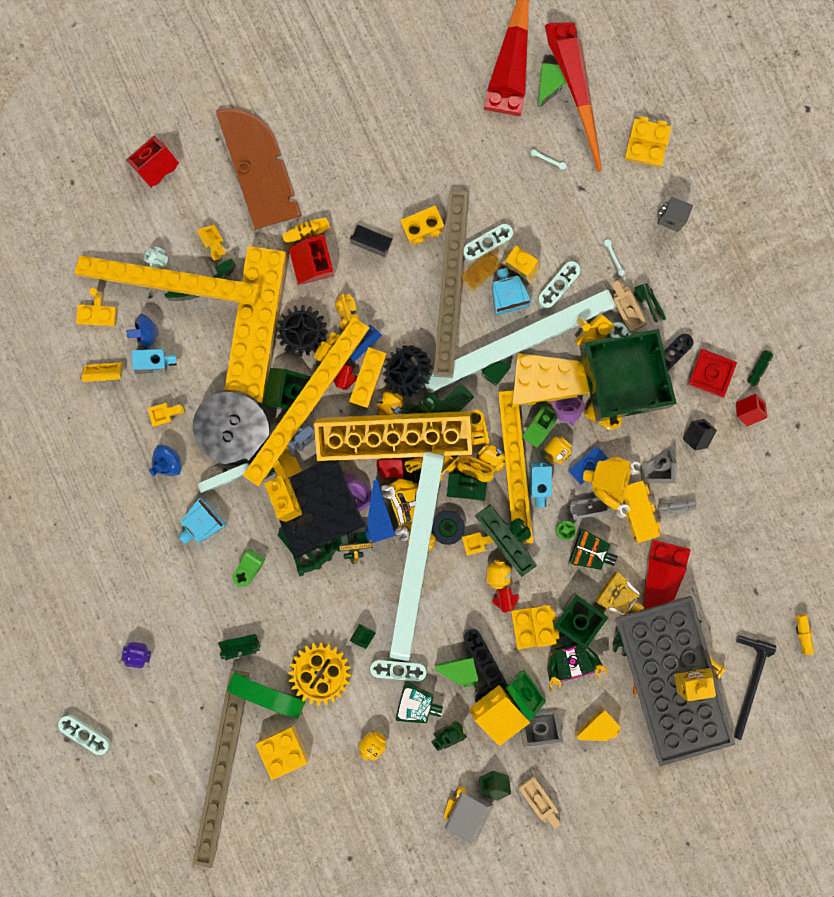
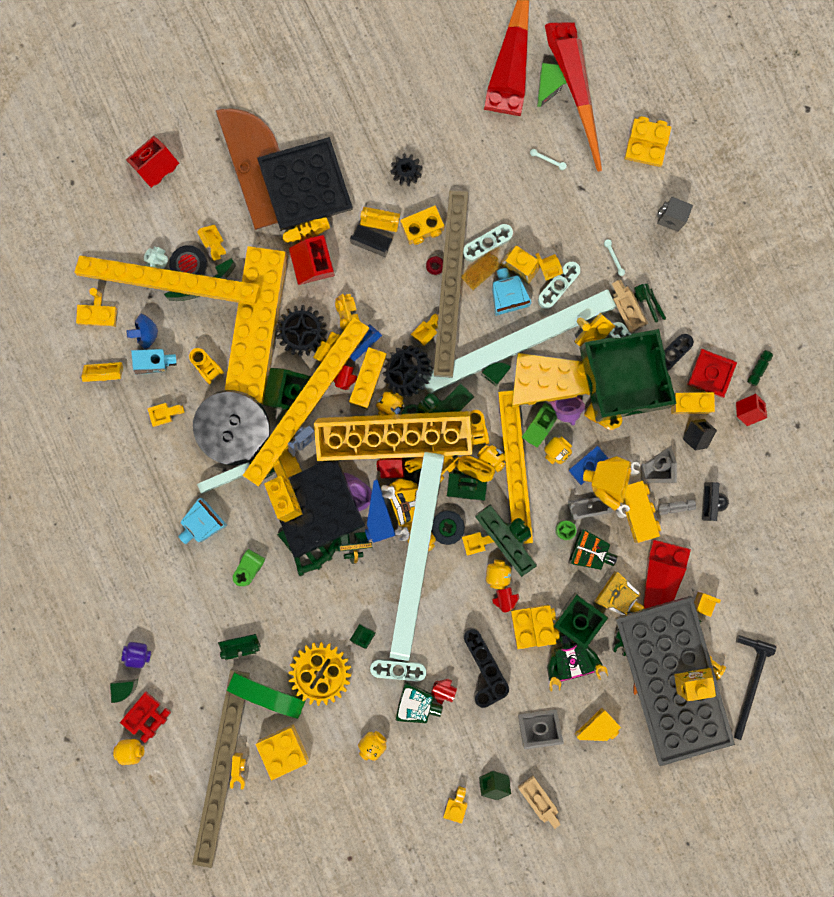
light aqua beam [58,715,111,755] -> none
blue piece [149,445,182,476] -> none
dark green hips [431,721,467,751] -> none
bright green slope [435,656,478,687] -> none
light grey slope [445,792,494,843] -> none
yellow brick [469,685,530,747] -> none
green plate [506,669,547,720] -> none
medium azure torso [529,462,552,507] -> none
yellow pin [795,614,815,655] -> none
none -> dark green brick [110,679,138,703]
none -> yellow head [113,739,145,765]
none -> red plate [120,691,171,743]
none -> tile [169,245,208,276]
none -> yellow piece [189,348,224,385]
none -> yellow plate [230,752,246,790]
none -> black plate [257,137,353,231]
none -> yellow hinge [360,207,400,232]
none -> black gear [390,153,422,187]
none -> yellow plate [411,313,439,346]
none -> dark red plate [426,256,443,275]
none -> red piece [431,679,457,704]
none -> yellow panel [535,253,563,281]
none -> yellow brick [671,393,715,414]
none -> yellow panel [694,592,721,617]
none -> black tile [702,482,729,521]

